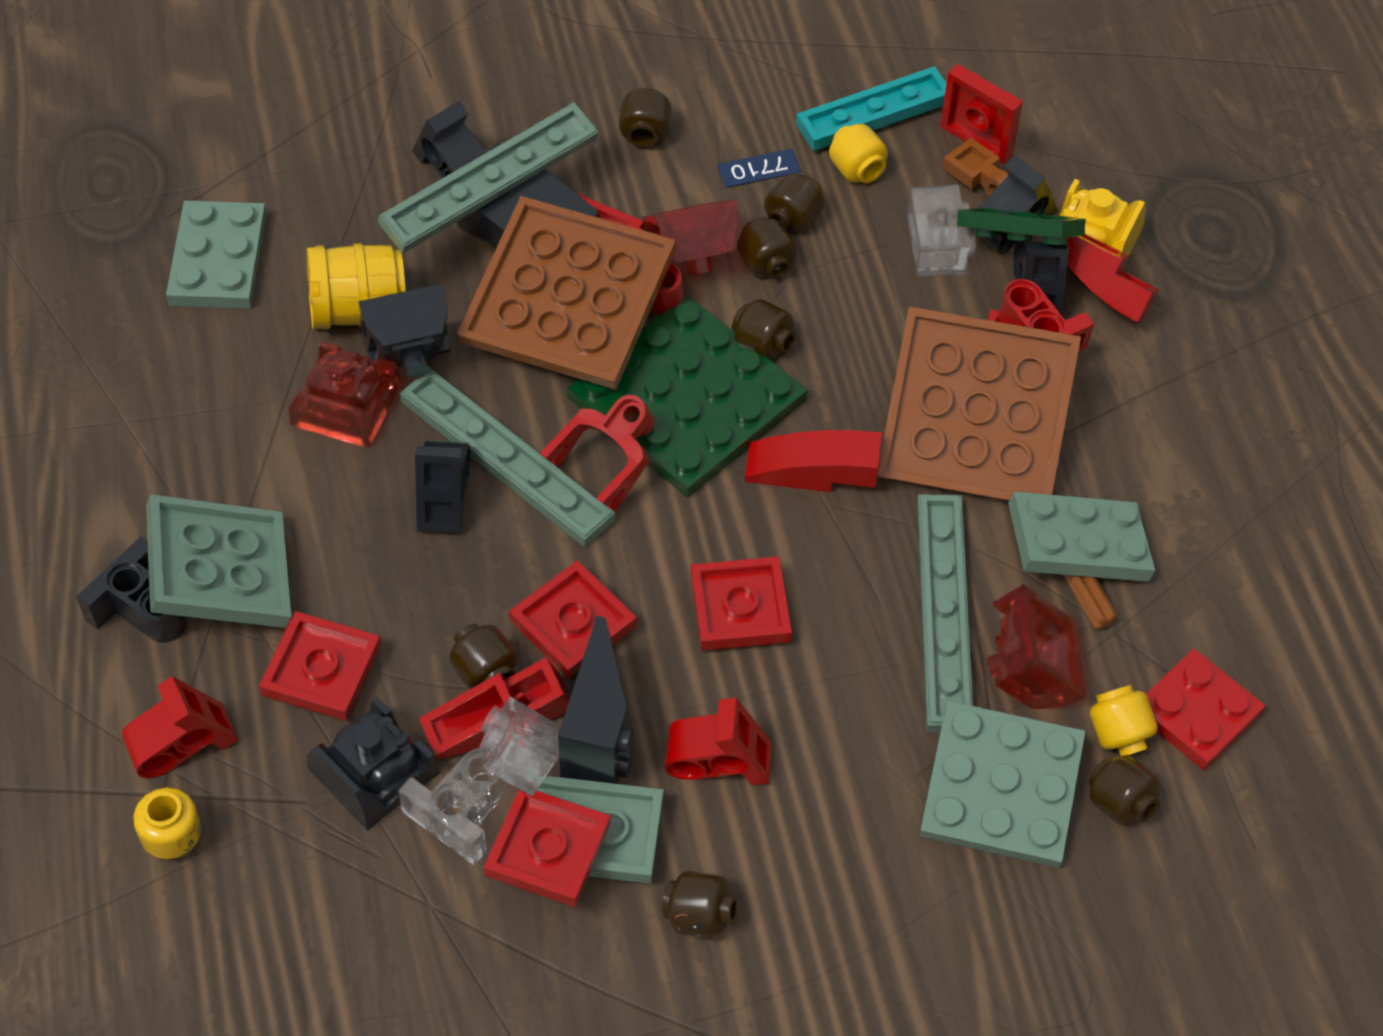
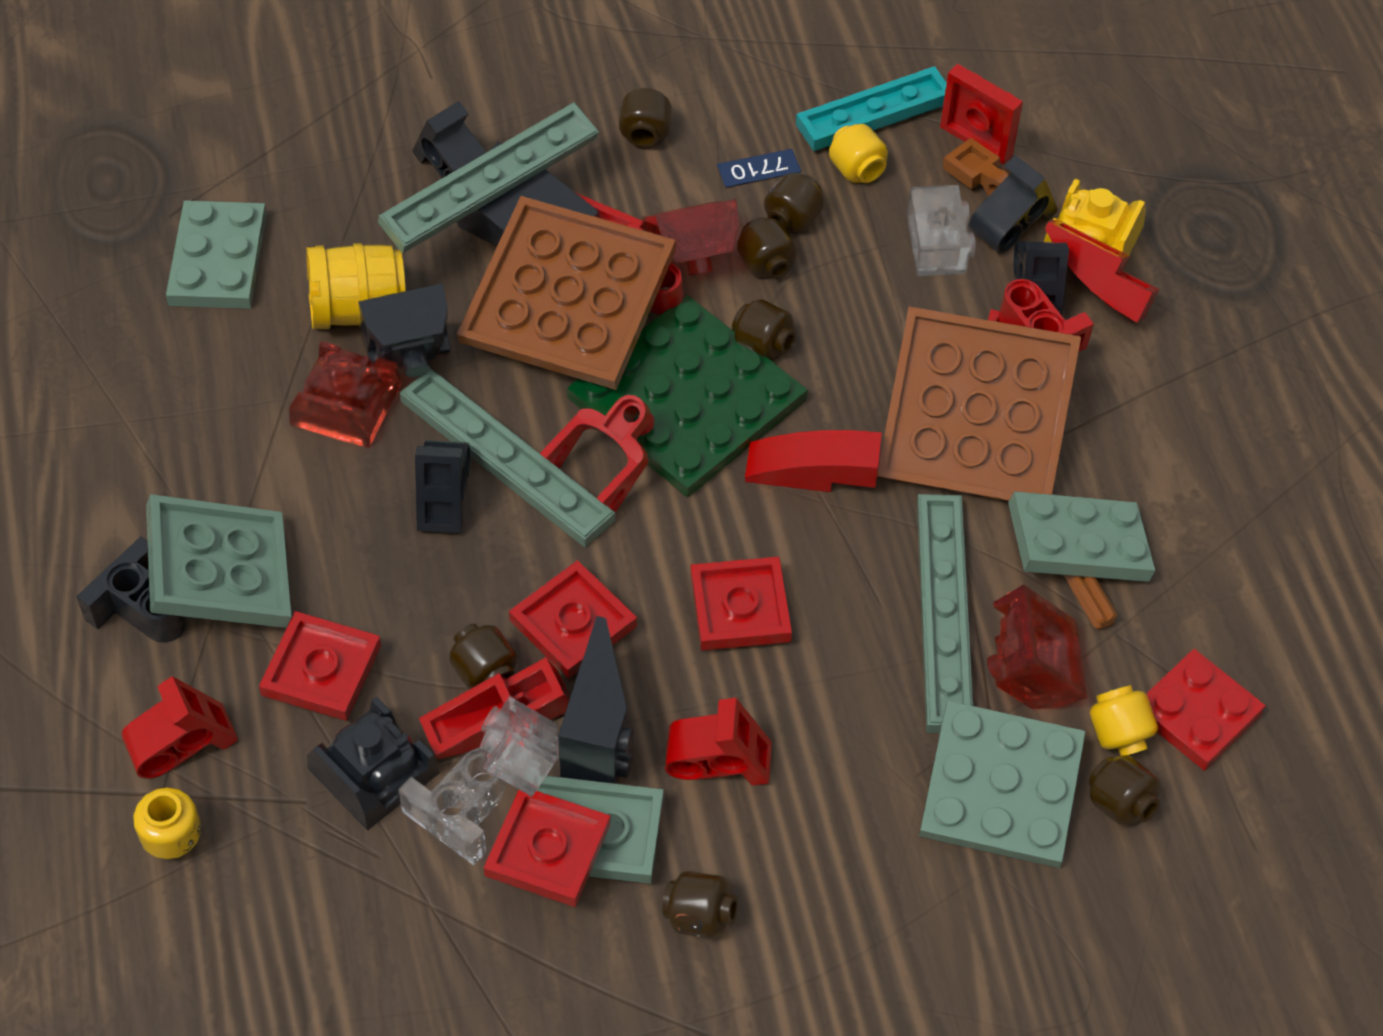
dark green plate [957,207,1086,245] -> none

